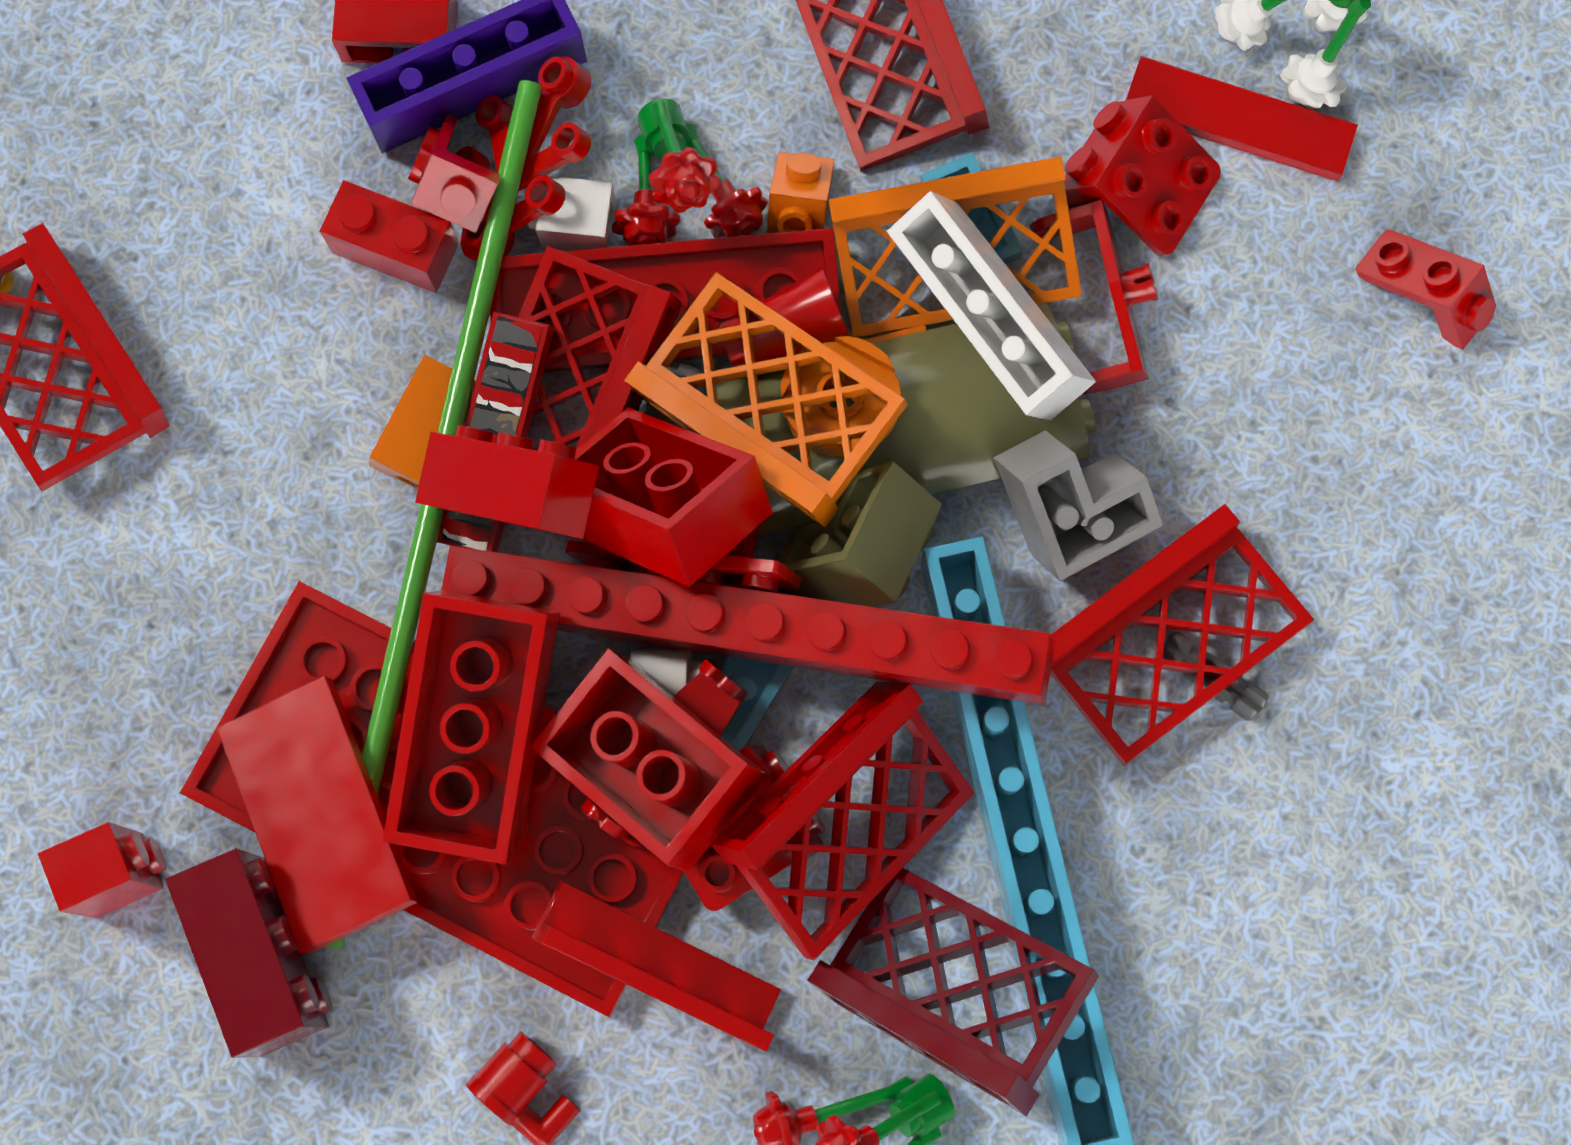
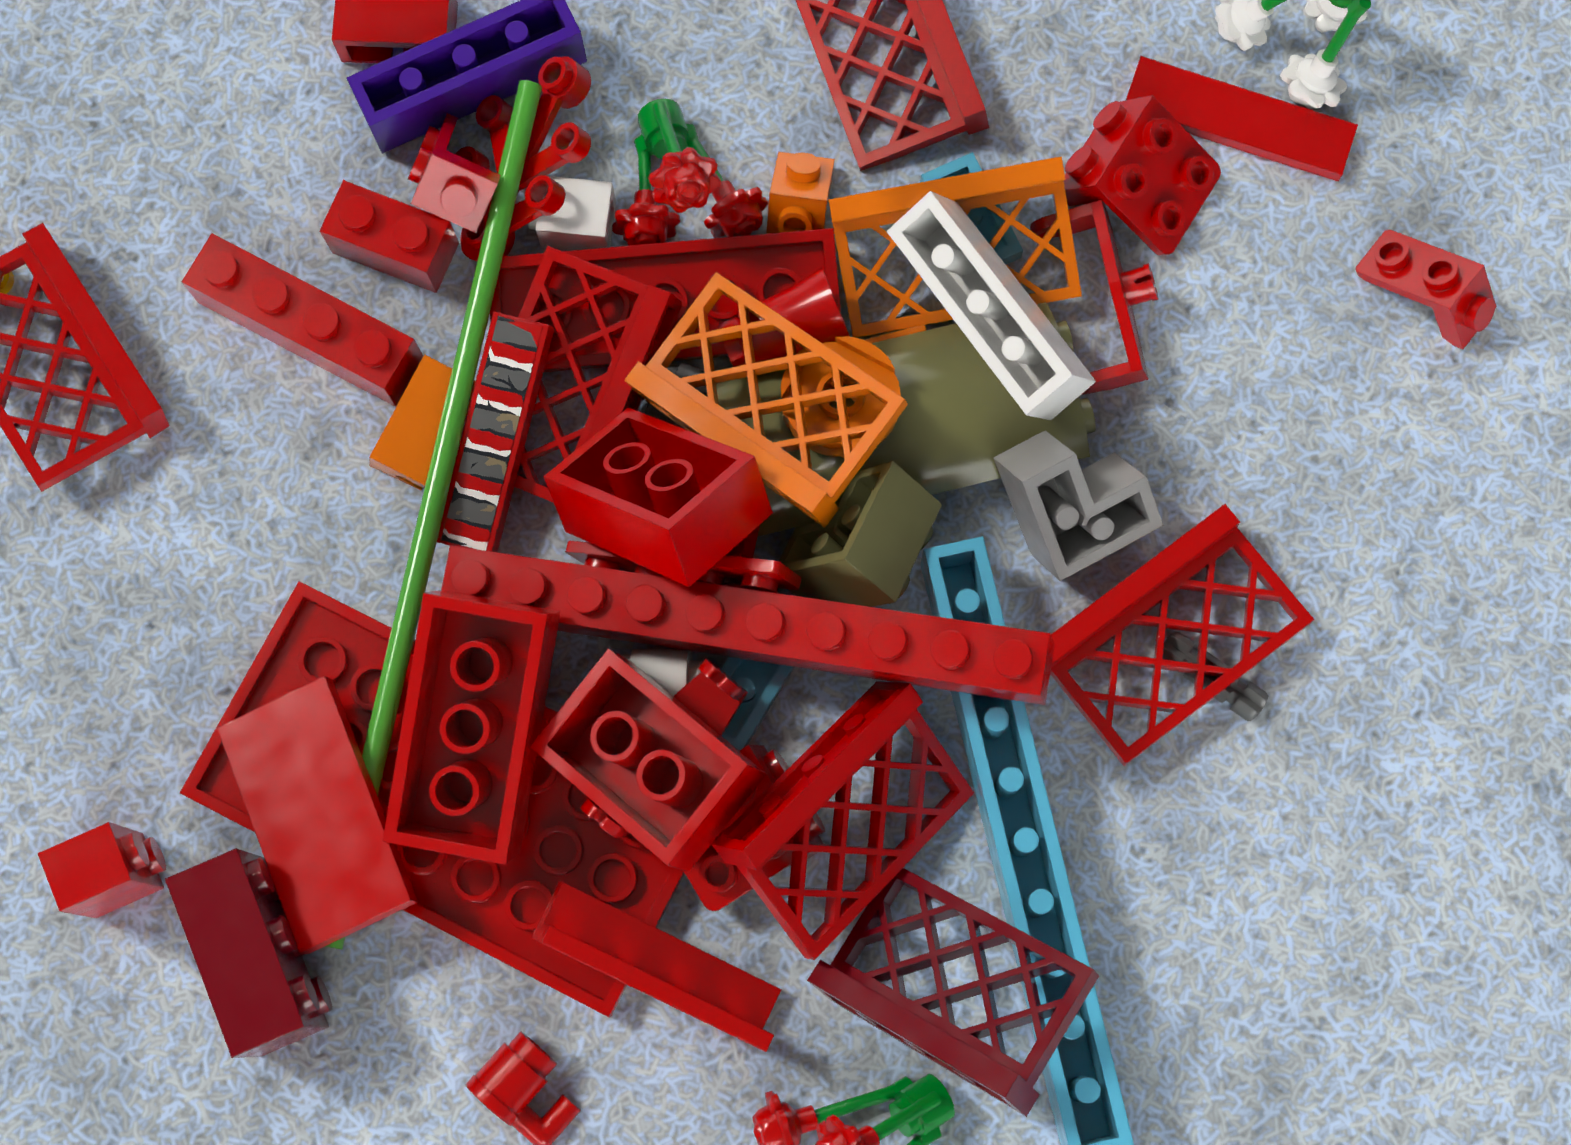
red brick [415,425,599,539] -> none
none -> red brick [181,233,423,407]

